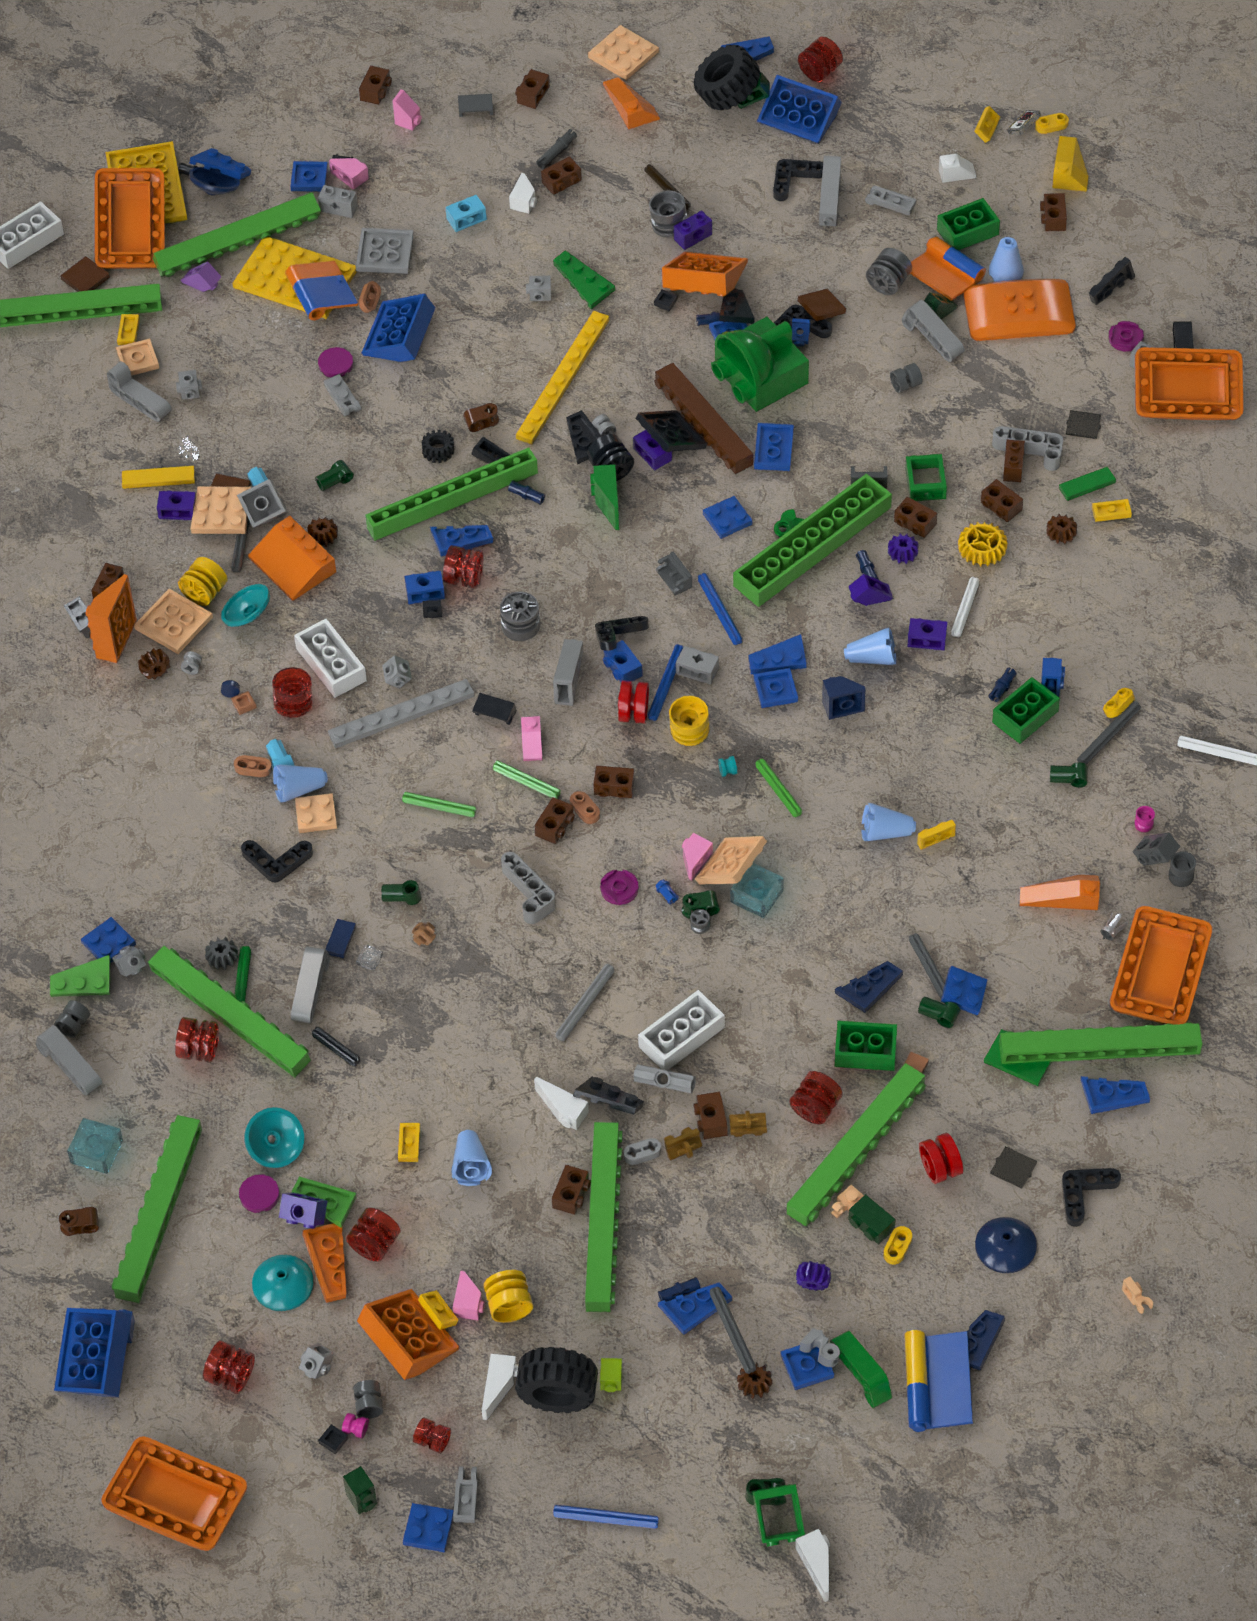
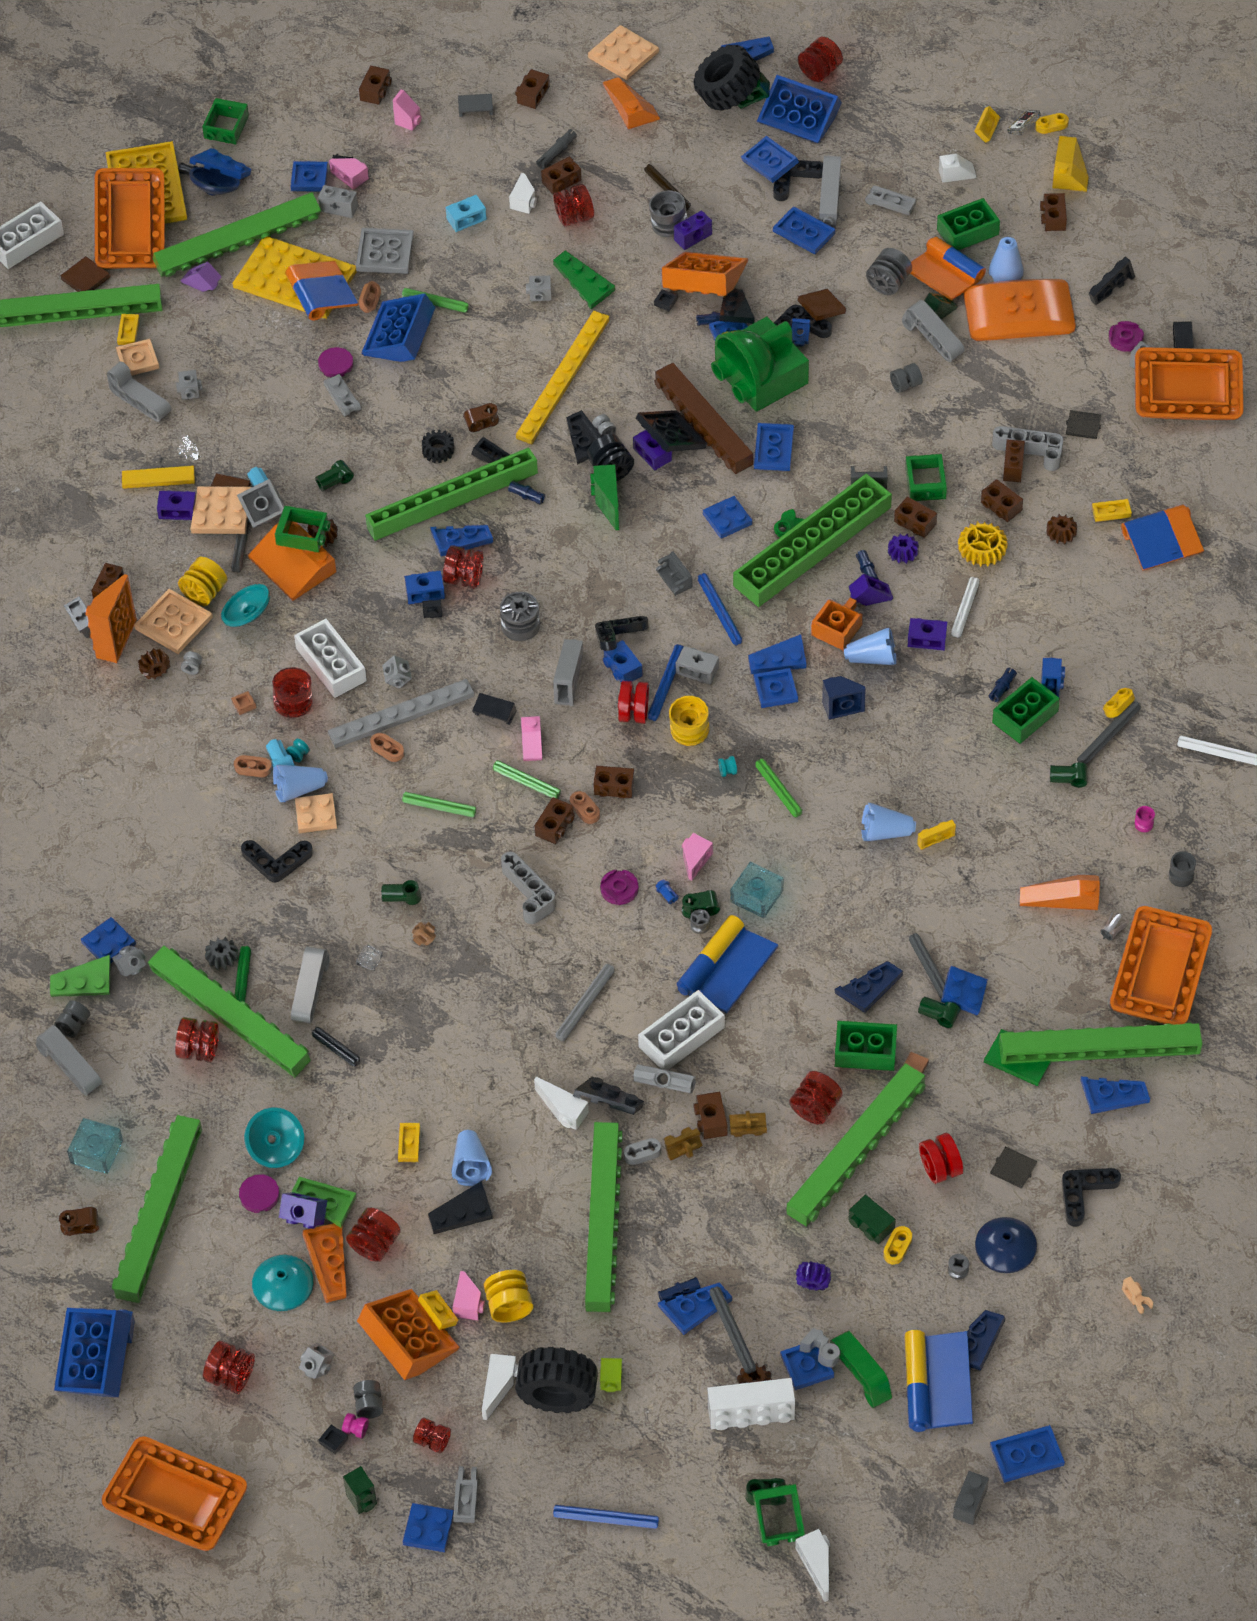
dark blue tile [221,680,240,698] -> none
dark blue tile [326,919,356,958] -> none
reddish brown brick [552,1164,591,1215] -> none
light nougat plate [695,836,767,885] -> none
light nougat plate [831,1185,864,1218] -> none
green tile [1059,466,1116,501] -> none
dark grey brick [1132,832,1180,866] -> none
none -> green window [202,98,249,145]
none -> green window [275,506,330,552]
none -> teal wheel [286,738,310,763]
none -> nougat plate [370,733,404,762]
none -> bright green axle [402,288,469,313]
none -> black wing [428,1181,493,1234]
none -> clear red wheel [553,184,594,227]
none -> blue door [677,915,778,1013]
none -> white brick [707,1378,795,1430]
none -> blue plate [741,136,799,183]
none -> blue plate [773,206,836,254]
none -> orange hinge [811,598,863,651]
none -> flat silver wheel [948,1254,969,1280]
none -> dark grey brick [953,1471,989,1525]
none -> blue plate [990,1425,1065,1483]
none -> blue door [1121,504,1204,571]

